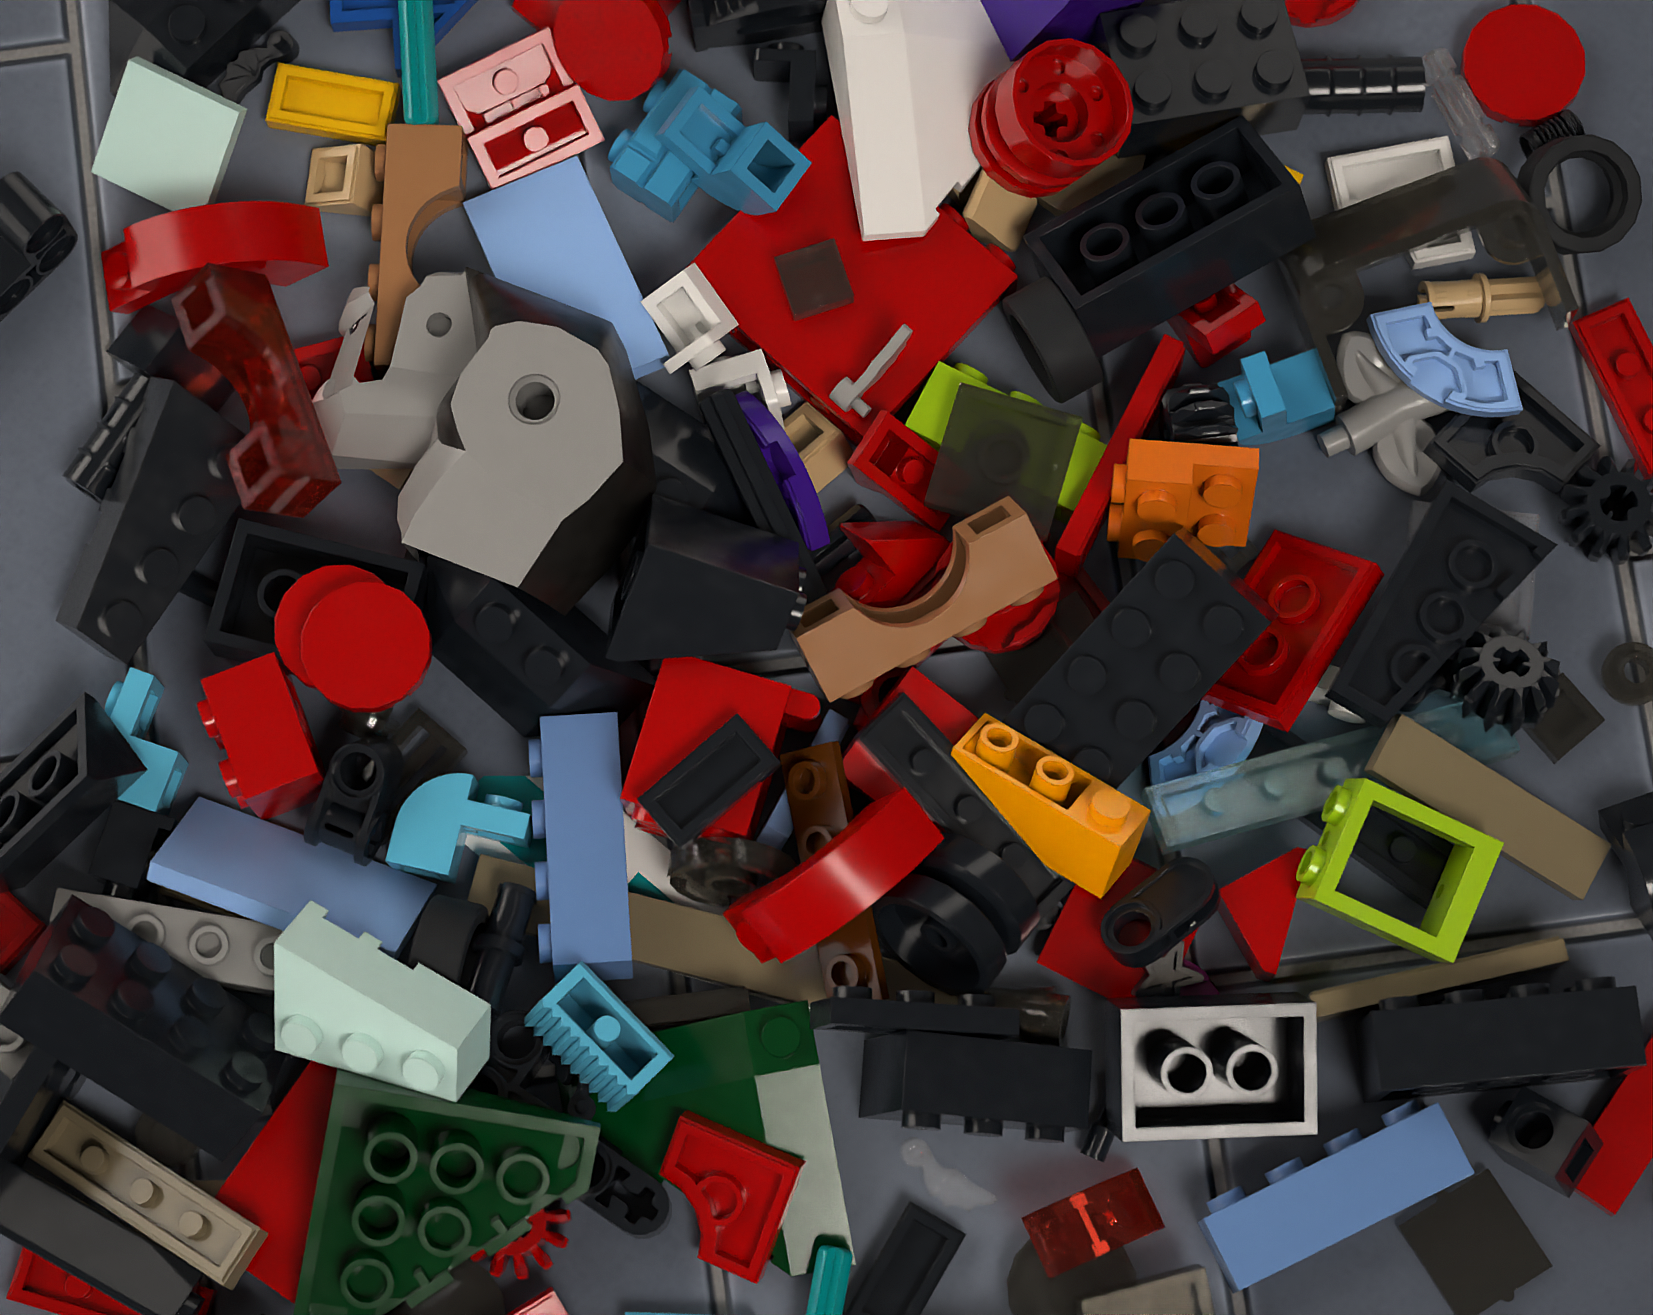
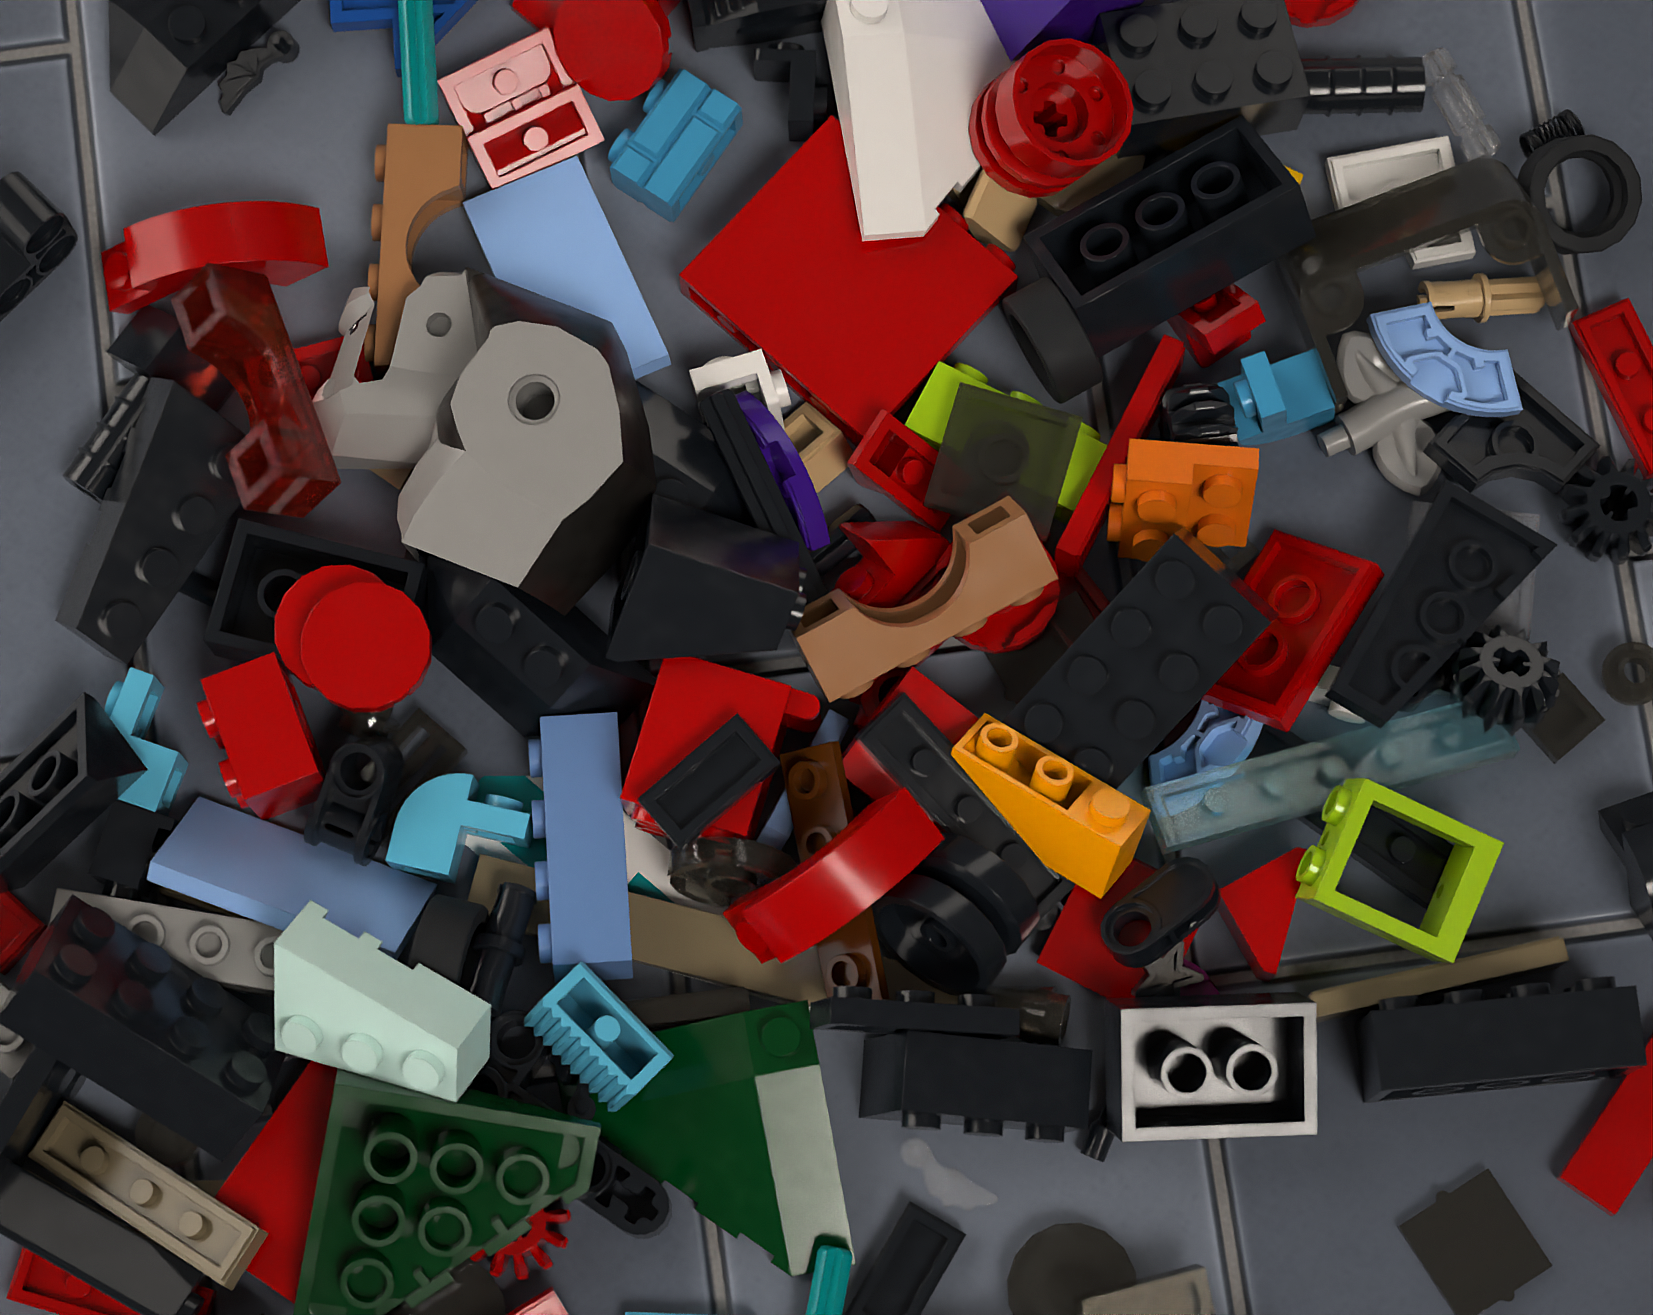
light aqua tile [91,56,247,211] -> none
yellow tile [265,63,401,146] -> none
tan slope [304,144,384,216] -> none
white bracket [640,262,739,374] -> none
dark azure brick [654,85,812,215] -> none
red tile [659,1110,806,1284] -> none
clear smoke tile [774,238,854,321] -> none
light grey piece [829,324,913,418] -> none
clear red slope [1021,1167,1165,1279] -> none
medium blue brick [1197,1099,1475,1294] -> none
dark tan tile [1363,714,1612,900] -> none
red tile [1460,4,1585,127] -> none
black brick [1488,1086,1604,1198] -> none

